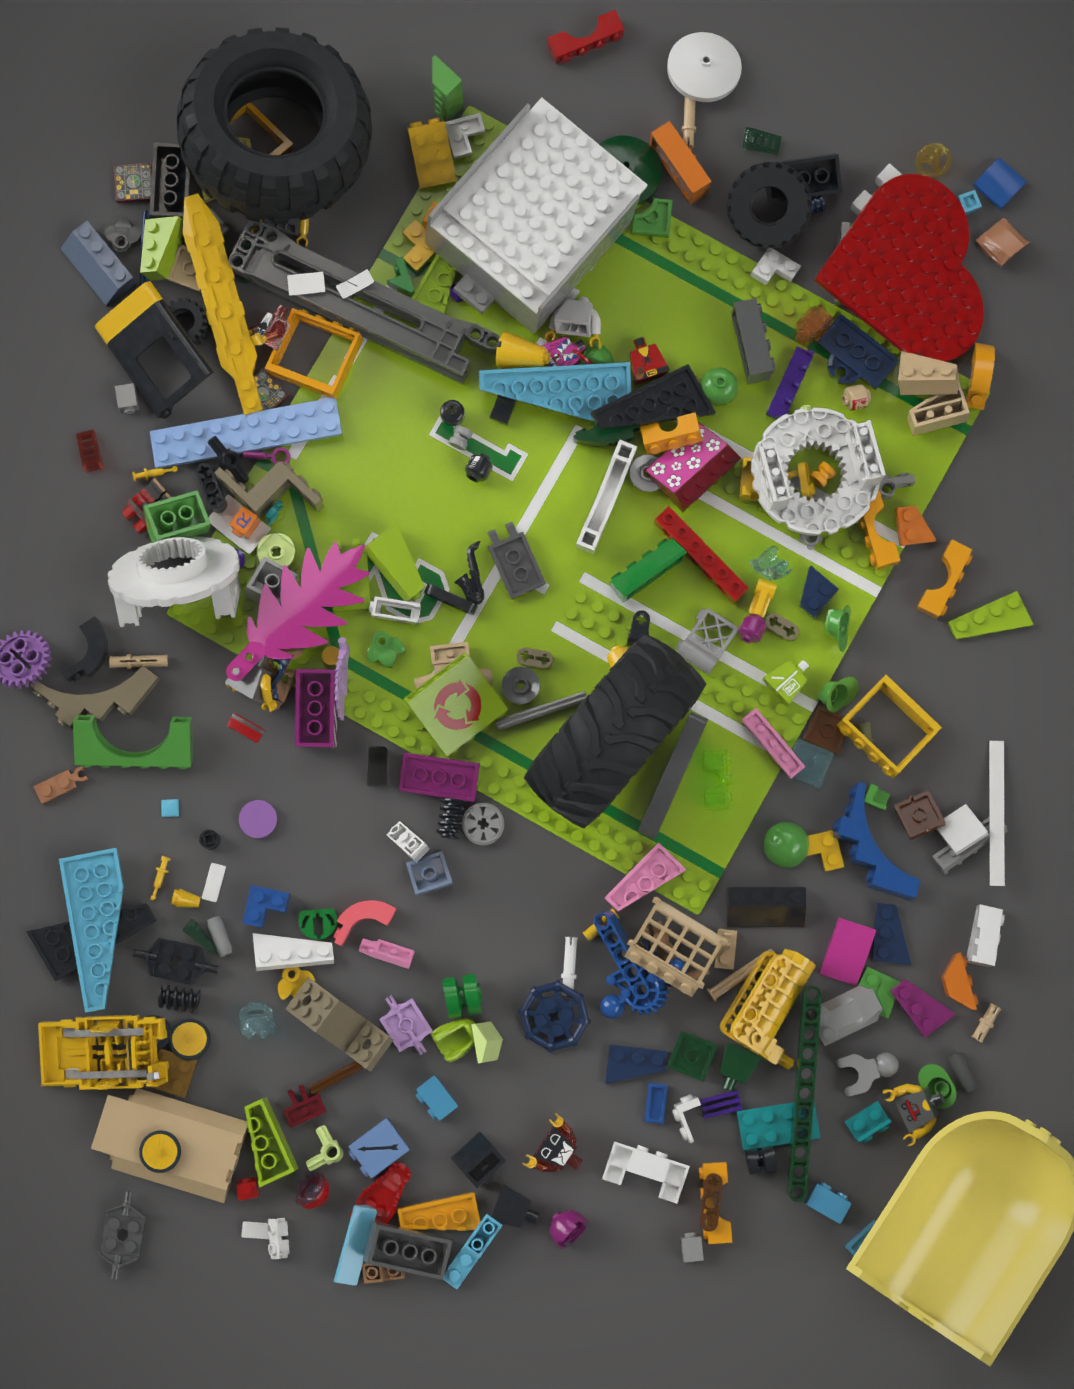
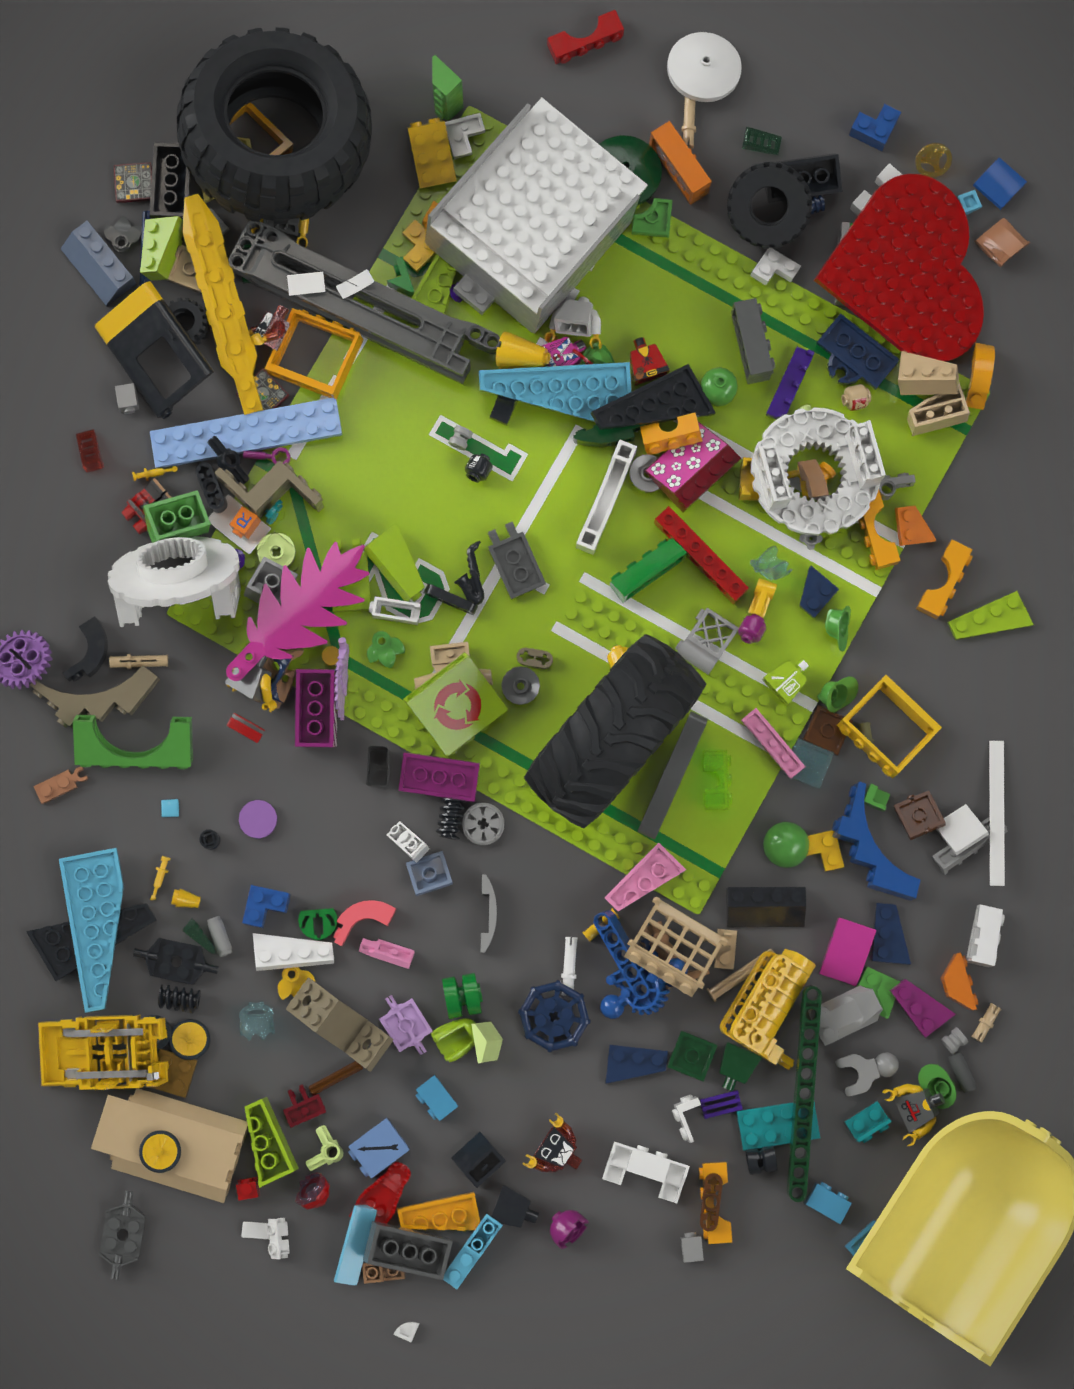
white sticker [202,863,226,902] -> none
black head [440,400,465,427] -> none
light grey axle [496,691,587,730] -> none
black piece [627,610,650,646] -> none
blue tile [644,1083,668,1124] -> none
dark tan beam [765,613,799,641] -> none
clear orange brick [794,304,833,347] -> none
none -> white tile [393,1322,420,1342]
none -> light grey slope [481,874,497,953]
none -> medium nougat slope [798,459,829,498]
none -> blue brick [849,104,901,151]
none -> light grey wheel [941,1027,968,1054]

